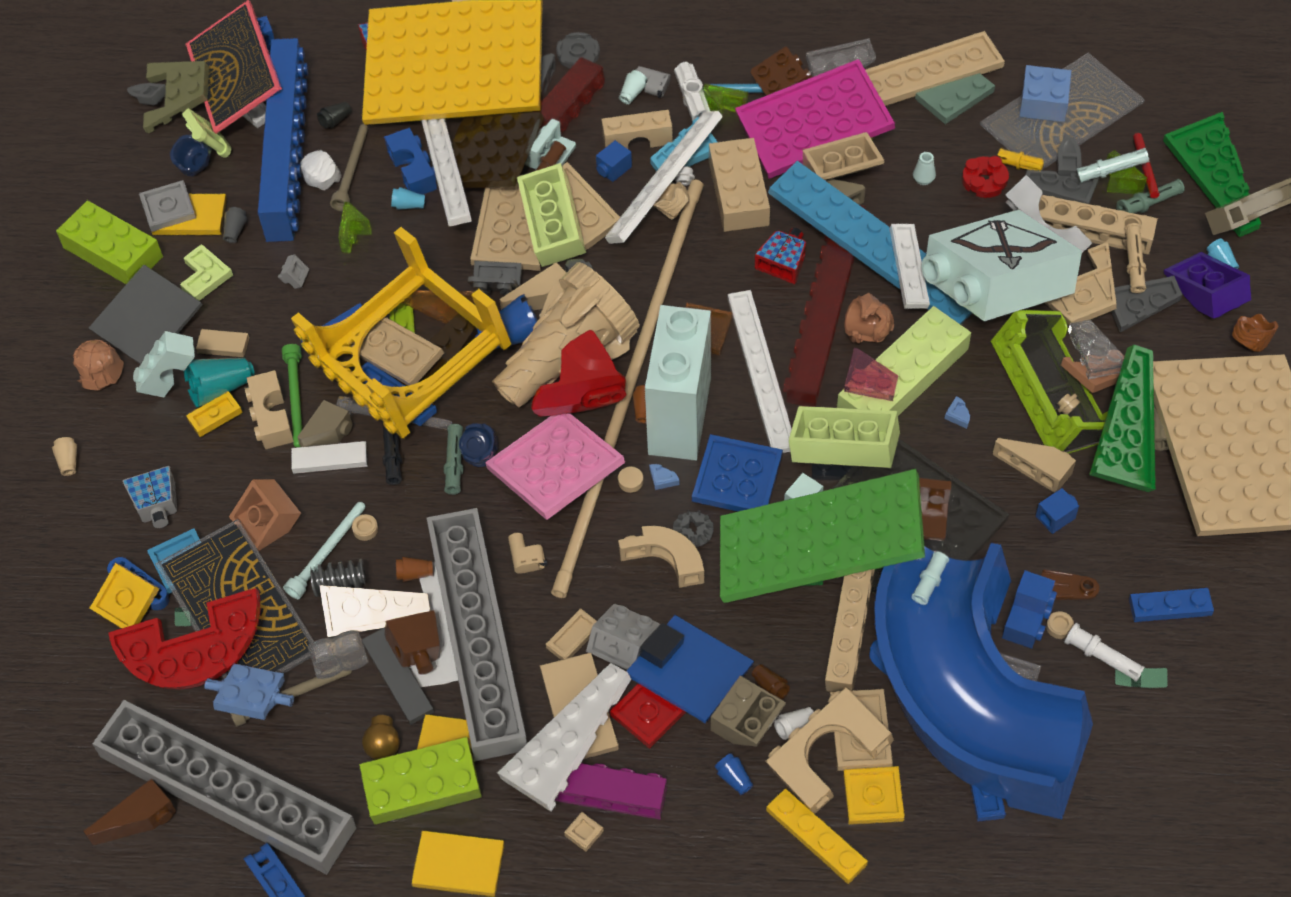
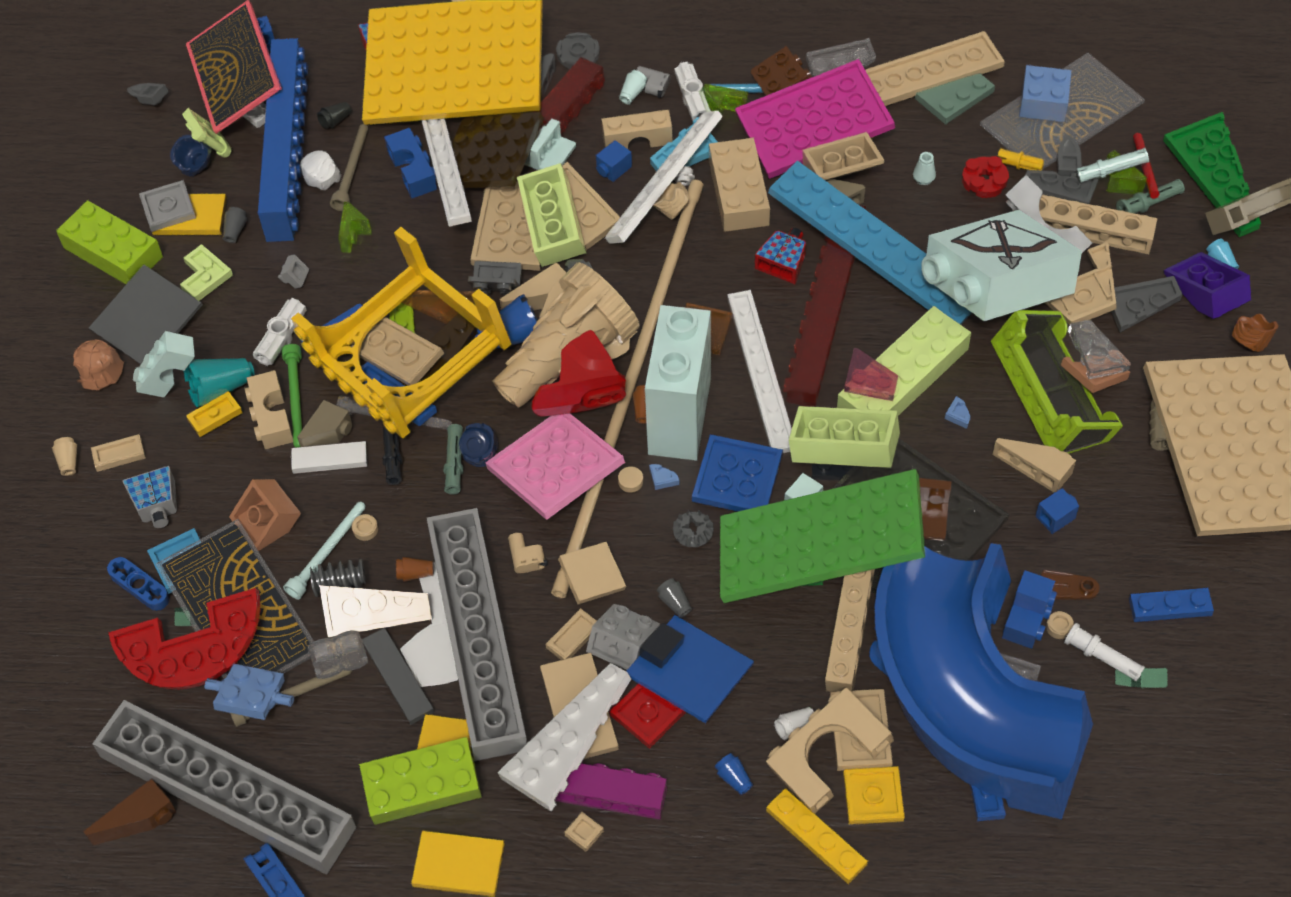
yellow tile [90,563,160,628] -> none
olive wing [143,61,209,134] -> none
tan tile [196,329,249,357] -> none
pearl gold piece [362,715,400,760] -> none
reddish brown torso [384,610,440,675] -> none
medium azure cone [391,187,425,210] -> none
reddish brown pin [535,141,566,171] -> none
tan arch [618,526,704,588] -> none
dark tan slope [711,676,786,747] -> none
reddish brown cone [751,664,790,700] -> none
nougat helmet [844,293,894,344] -> none
white tile [889,224,930,308] -> none
light aqua pin [912,552,949,605] -> none
tan plate [1057,394,1080,414] -> none
green wing [1090,345,1156,492] -> none
tan pin [1125,223,1146,293] -> none
none -> tan tile [91,434,146,472]
none -> white piece [253,298,307,366]
none -> tan tile [558,542,626,604]
none -> dark grey cone [657,578,692,618]

